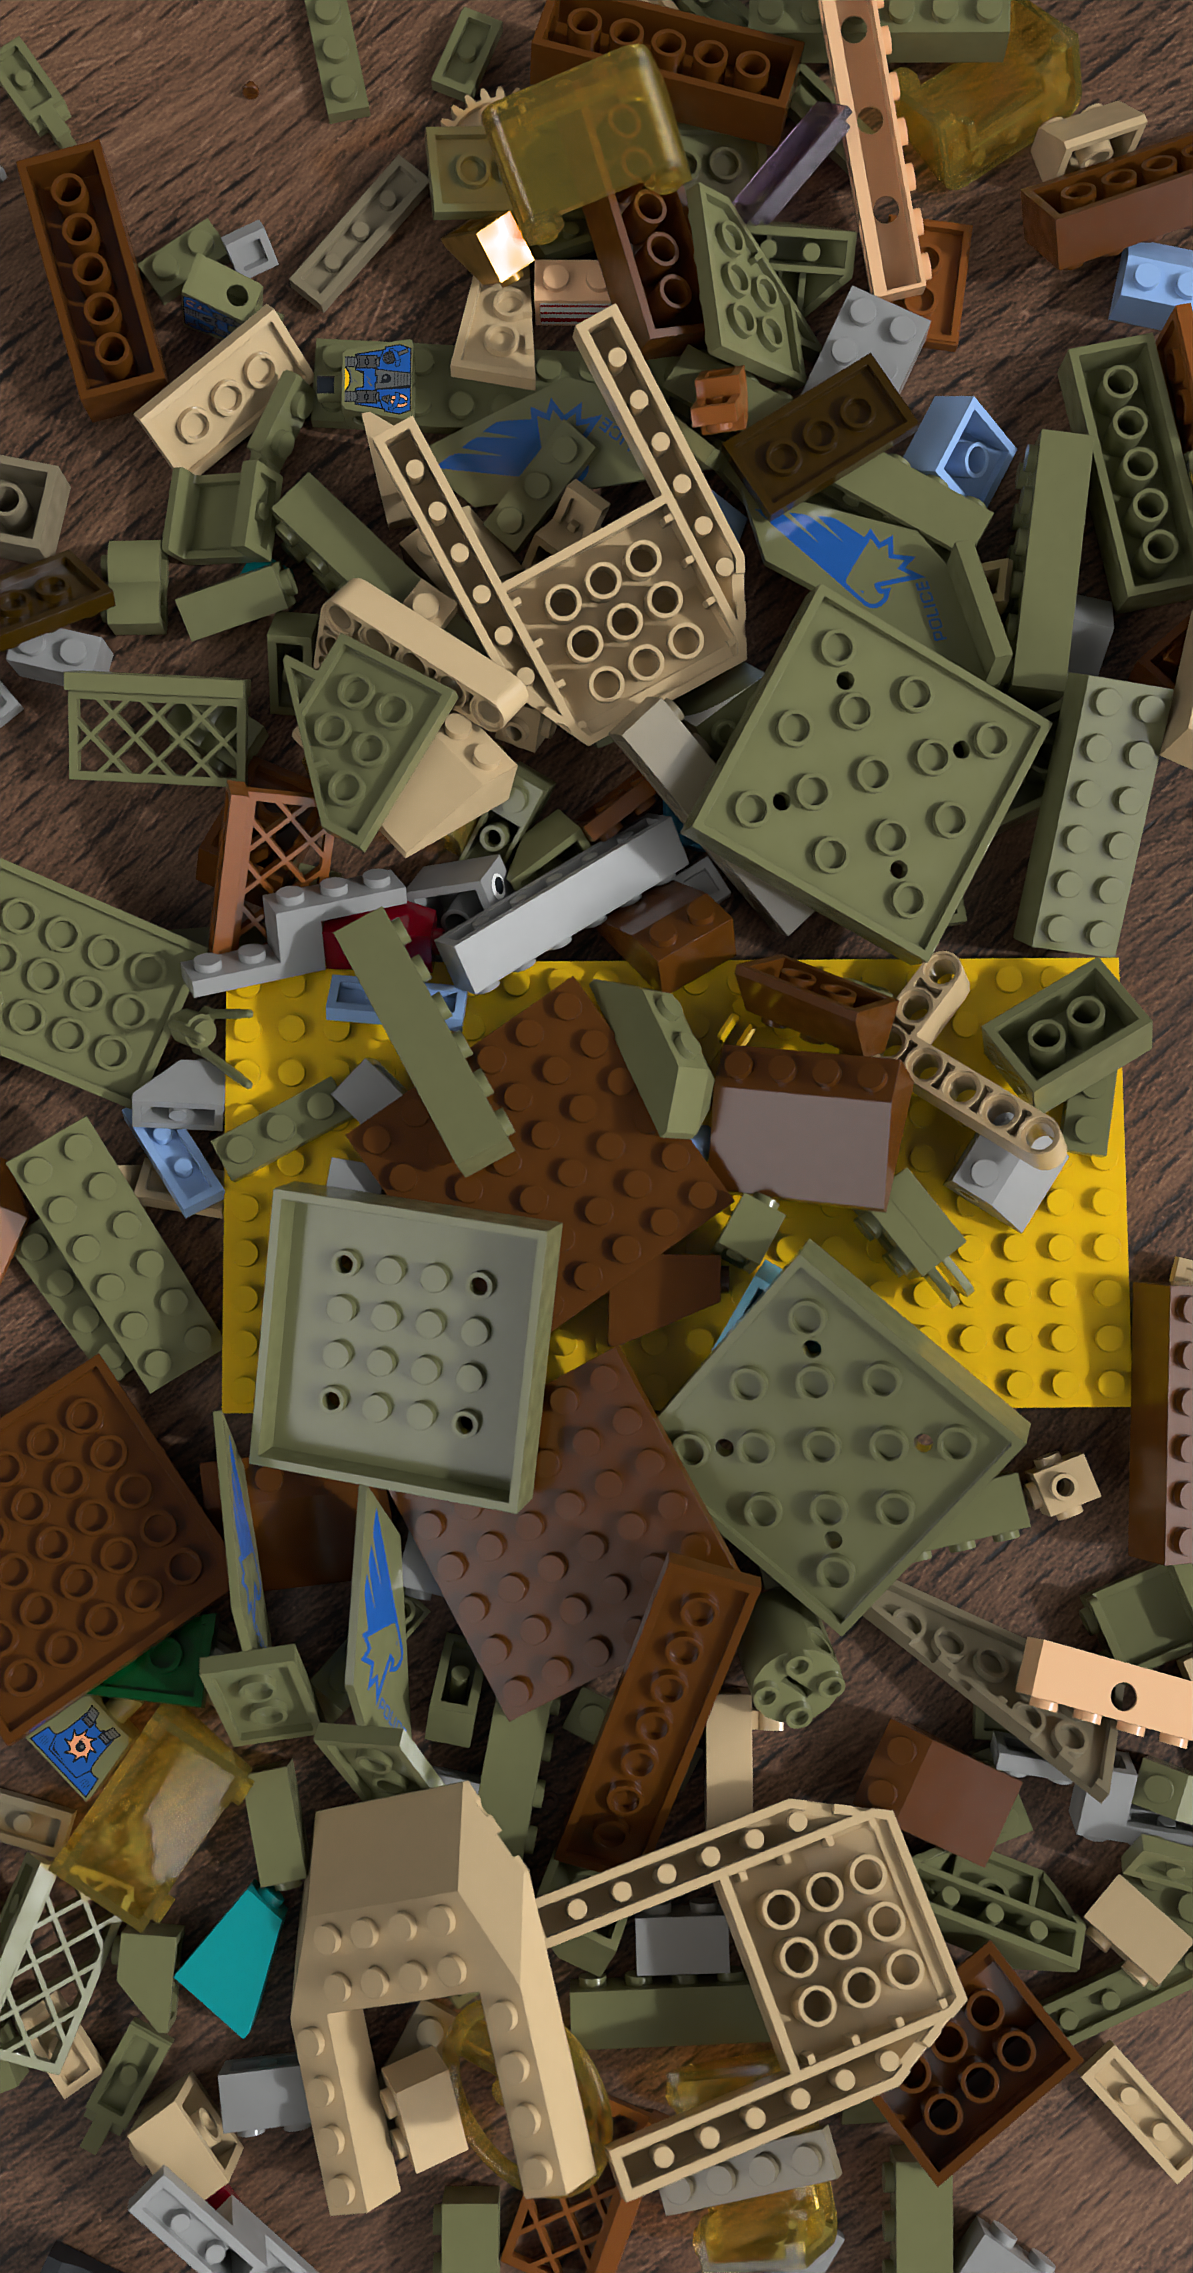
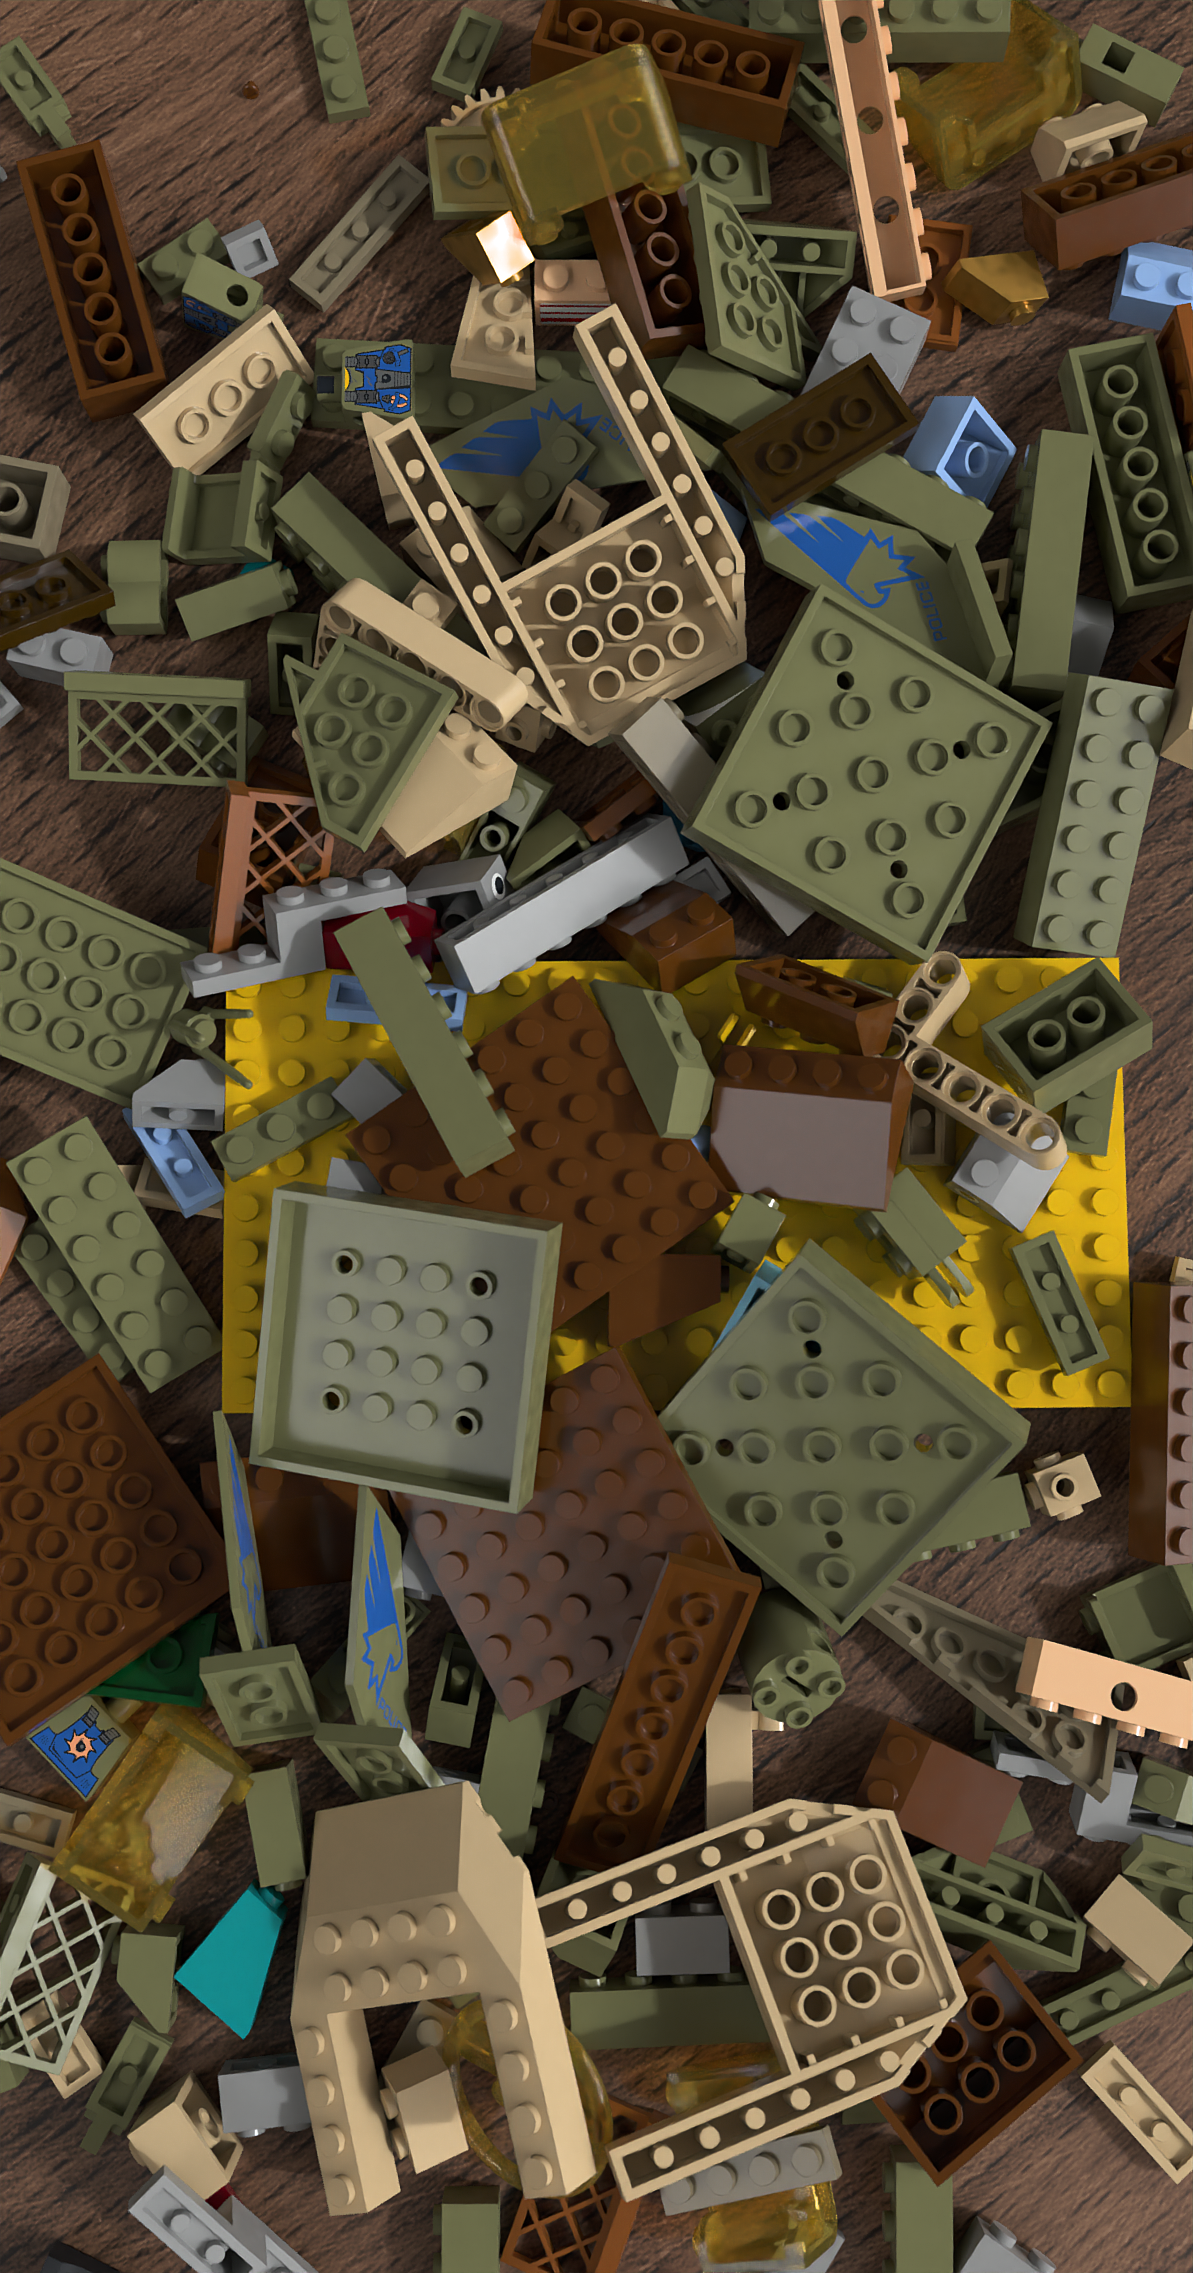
dark orange brick [690,365,748,435] -> none
clear purple piece [732,101,853,226] -> none
none -> tan slope [901,1073,956,1166]
none -> pearl gold slope [941,250,1049,326]
none -> olive plate [1008,1230,1110,1376]
none -> olive brick [1065,23,1185,127]

